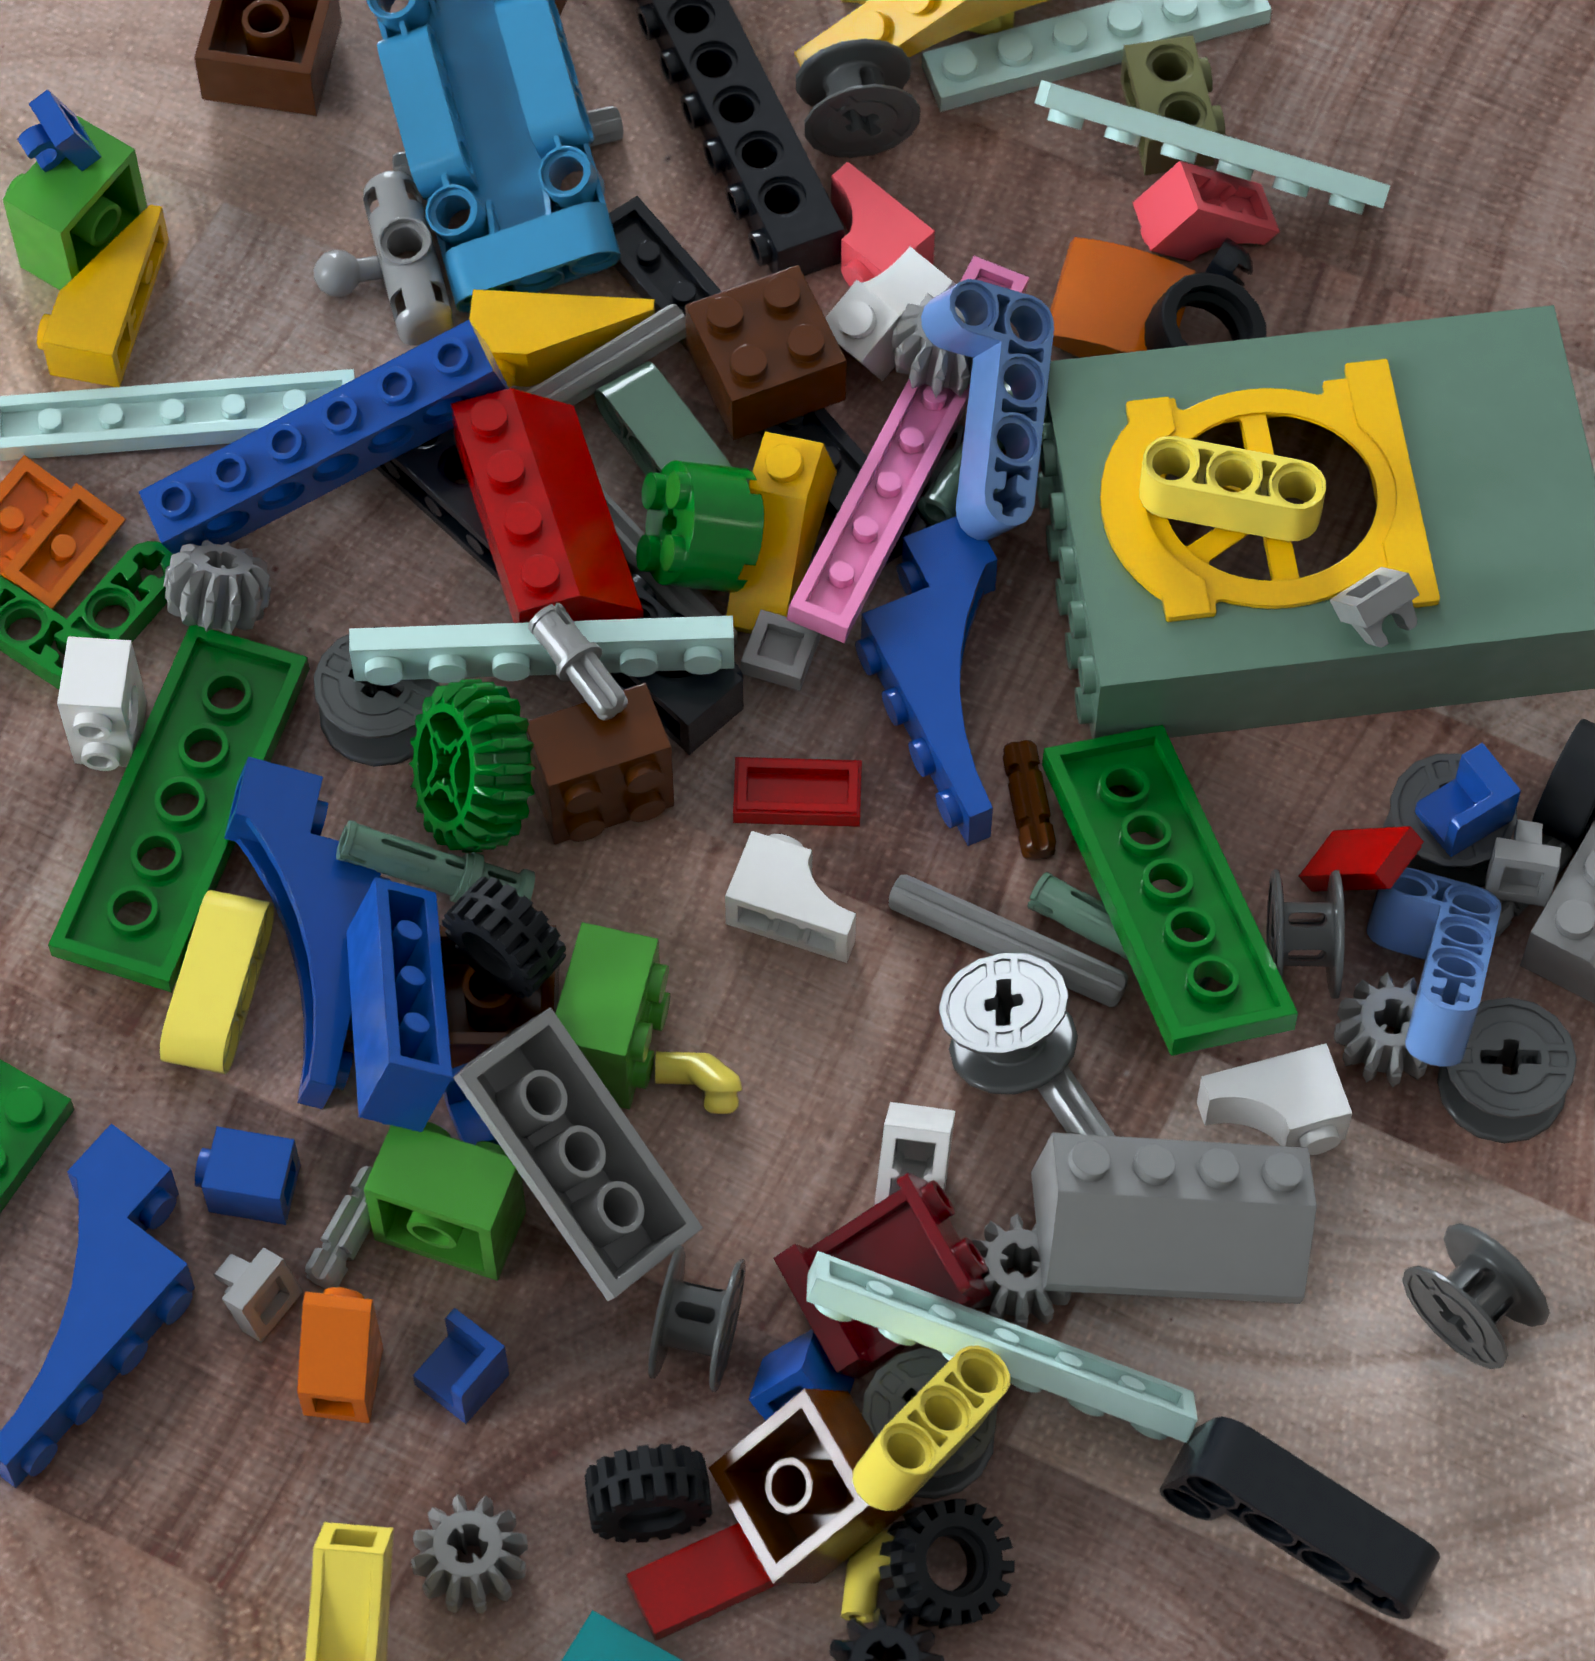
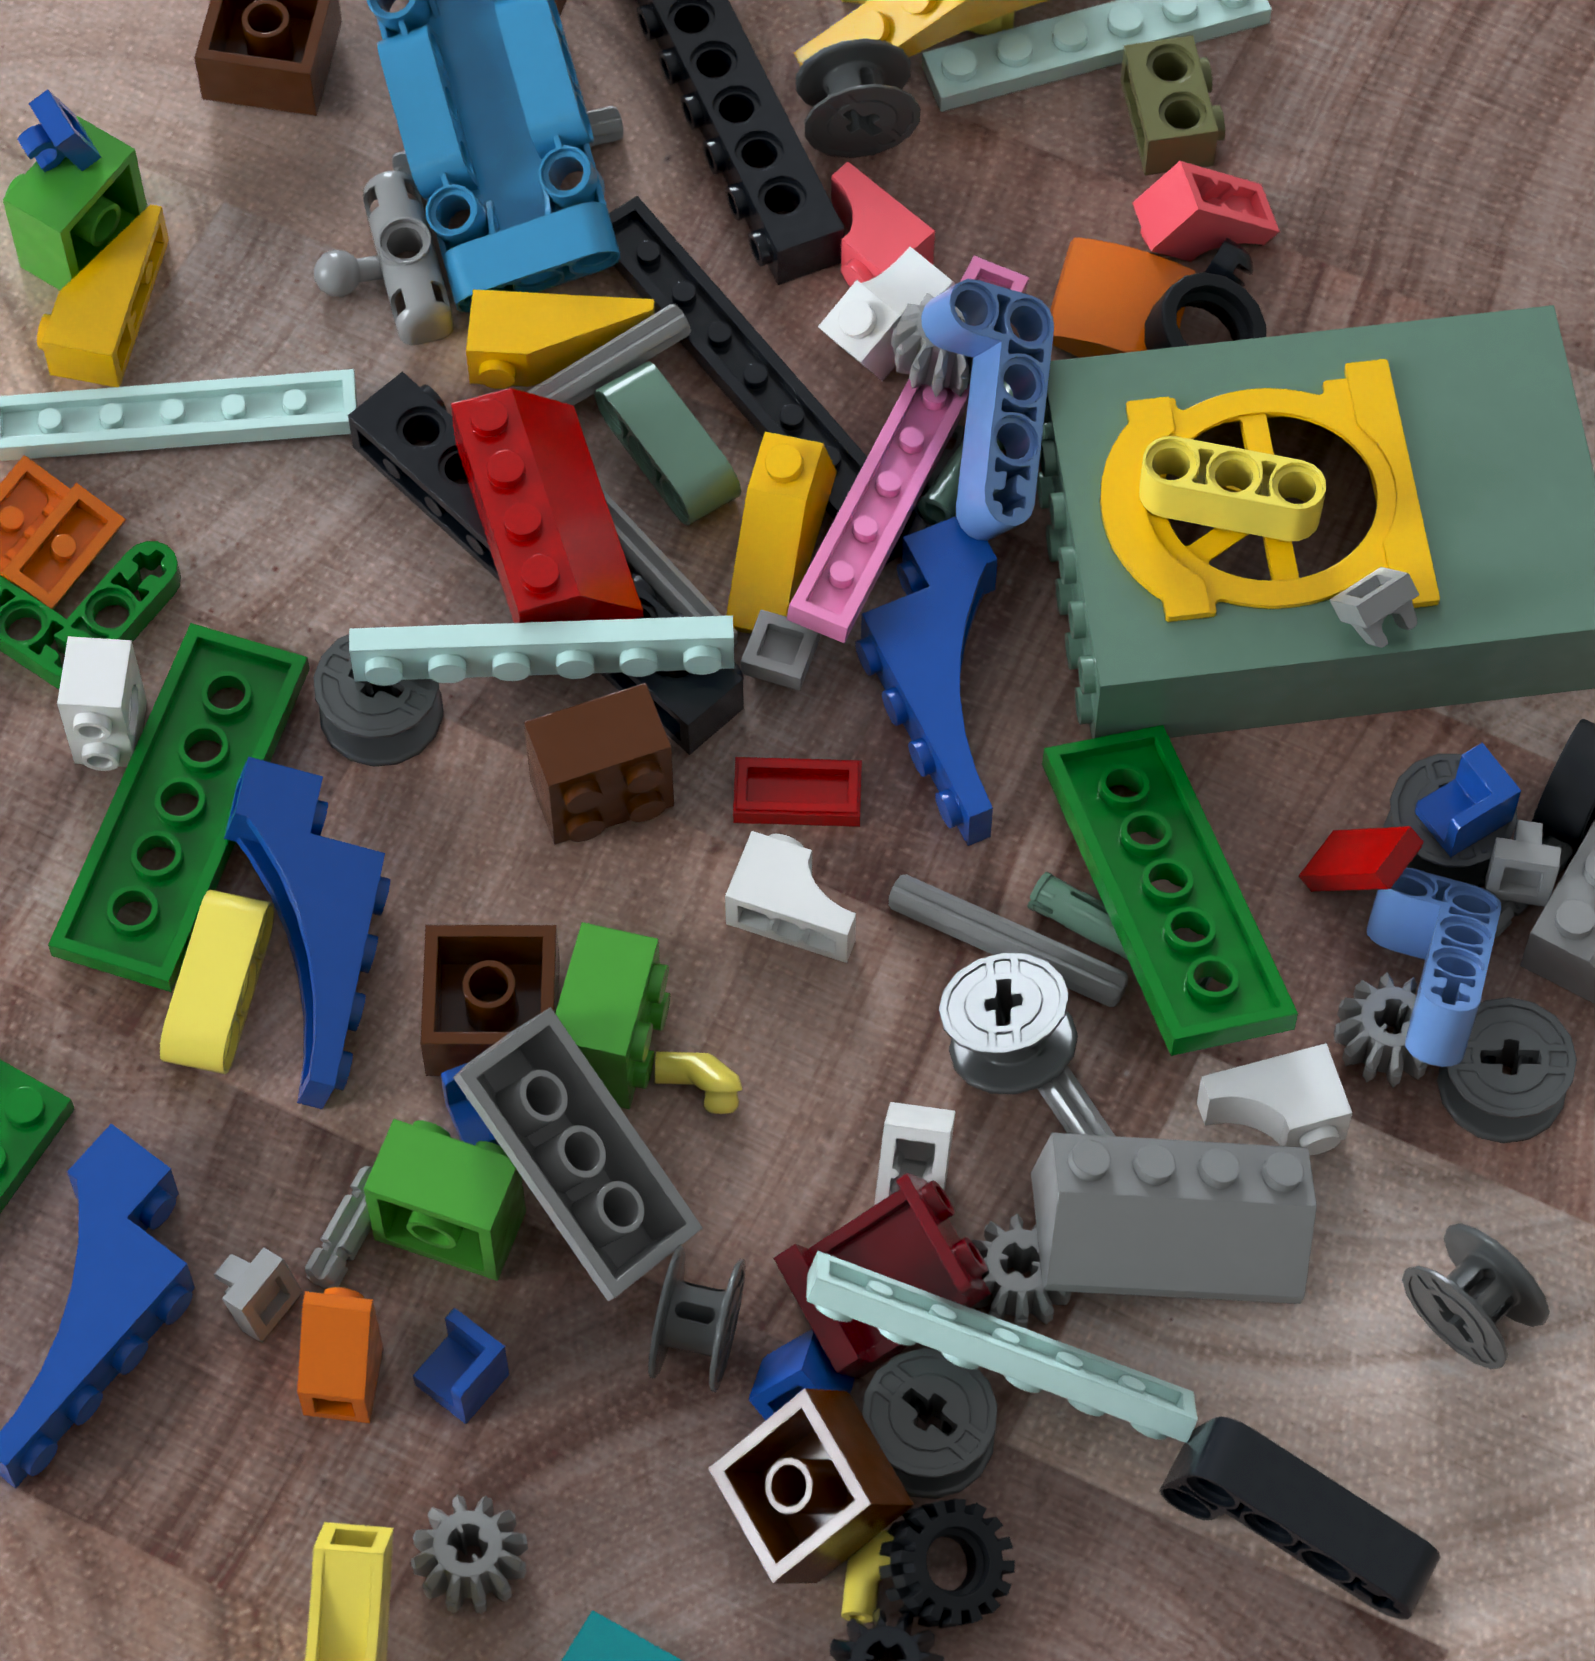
blue brick [138,320,508,554] -> none
light grey gear [163,540,271,634] -> none
blue brick [195,1126,301,1225] -> none
sand green pin [336,820,535,903] -> none
blue brick [346,877,453,1132] -> none
green gear [409,679,536,853] -> none
black tyre [442,876,566,999] -> none
light grey axle [528,603,628,721] -> none
black tyre [584,1444,712,1543] -> none
red tile [626,1522,780,1641] -> none
green brick [636,460,764,593] -> none
reddish brown brick [685,265,847,440] -> none
light yellow beam [852,1346,1010,1511] -> none
reddish brown axle [1002,740,1056,861] -> none
light aqua plate [1035,80,1390,215] -> none
dark grey piece [1266,869,1345,999] -> none

